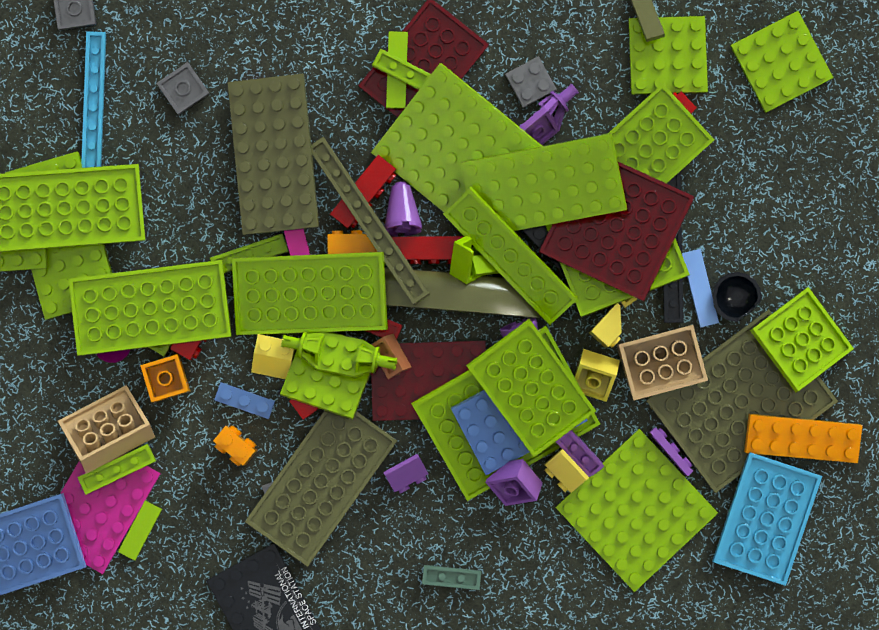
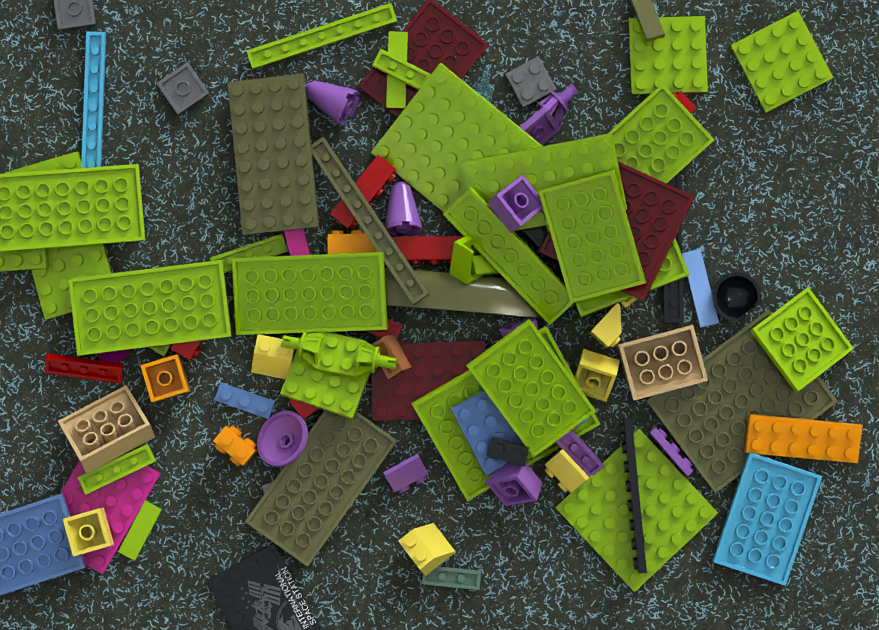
none -> red plate [45,353,123,383]
none -> light yellow slope [63,507,114,557]
none -> lime plate [247,3,397,70]
none -> medium lavender dish [257,411,308,467]
none -> medium lavender cone [306,80,360,126]
none -> light yellow slope [399,523,456,576]
none -> clear light blue plate [474,69,494,103]
none -> medium lavender slope [487,174,543,233]
none -> black plate [487,437,530,467]
none -> lime plate [538,170,646,303]
none -> black plate [620,418,647,574]

